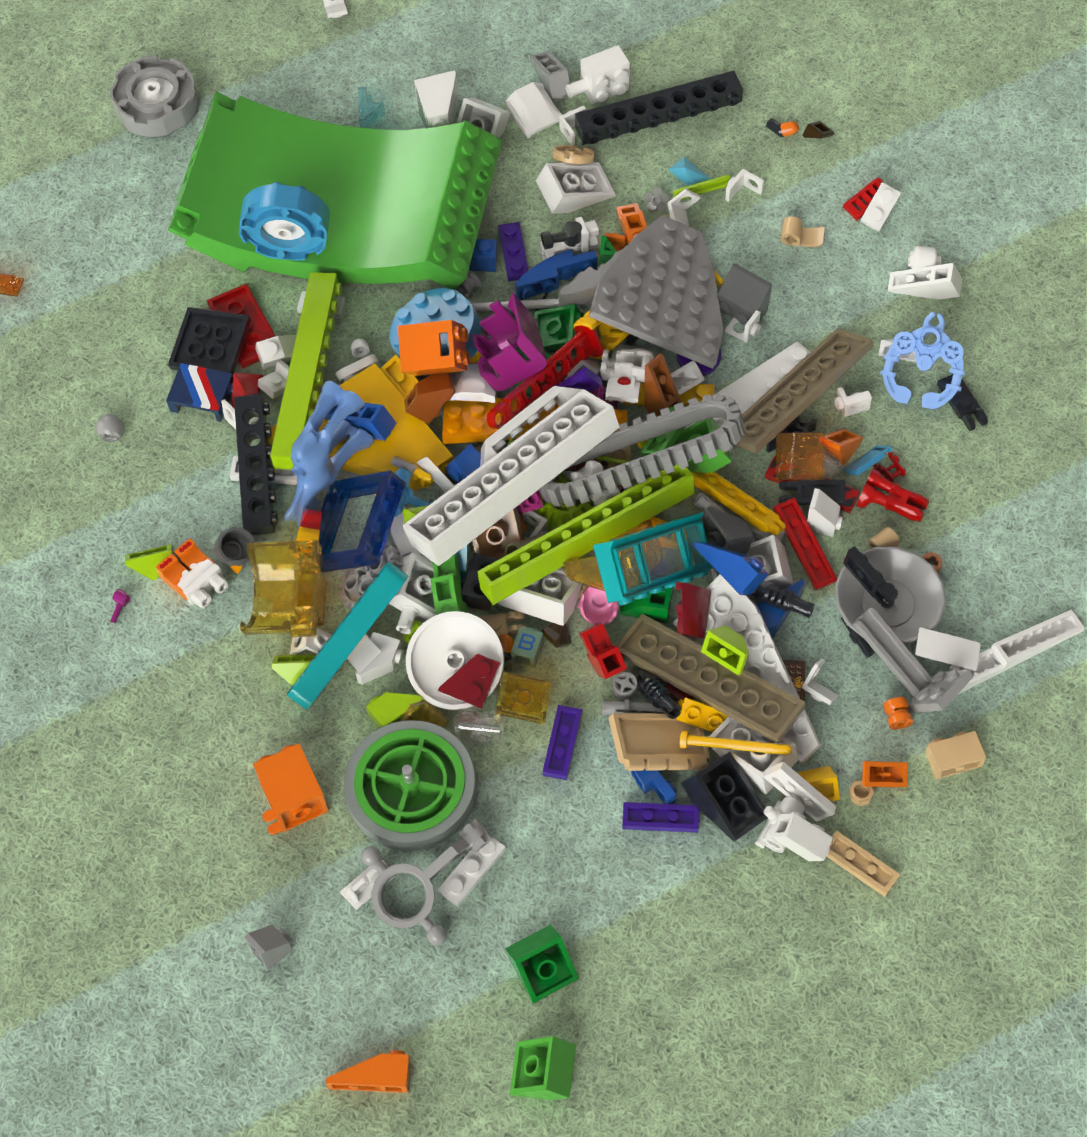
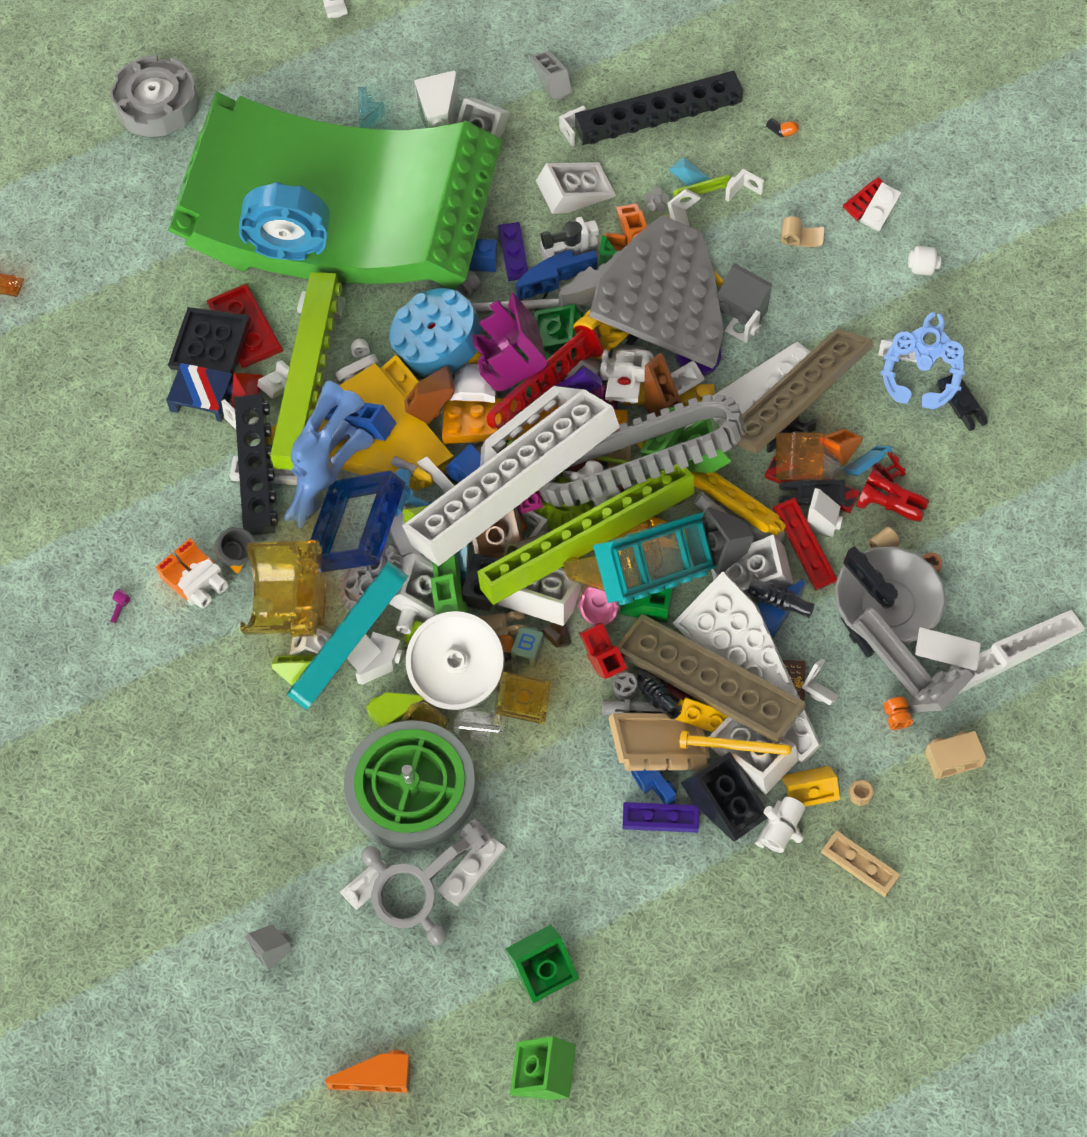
light grey piece [96,414,125,442] -> none
lime slope [125,544,173,580] -> none
orange container [253,743,329,835] -> none
white slope [256,334,297,370] -> none
leg [294,508,322,555] -> none
orange container [398,320,470,376] -> none
dark red wing [438,654,501,709] -> none
white slope [506,82,562,138] -> none
dark purple plate [542,705,582,780] -> none
tan plate [552,145,595,164] -> none
white brick [565,45,630,104] -> none
dark red slope [675,582,711,638] -> none
blue slope [693,542,769,595] -> none
lime slope [701,625,749,676] -> none
white plate [764,762,836,822] -> none
white brick [771,812,833,861] -> none
dark brown slope [802,121,835,139] -> none
white bracket [834,387,872,417] -> none
orange slope [862,761,908,787] -> none
white slope [888,263,963,300] -> none

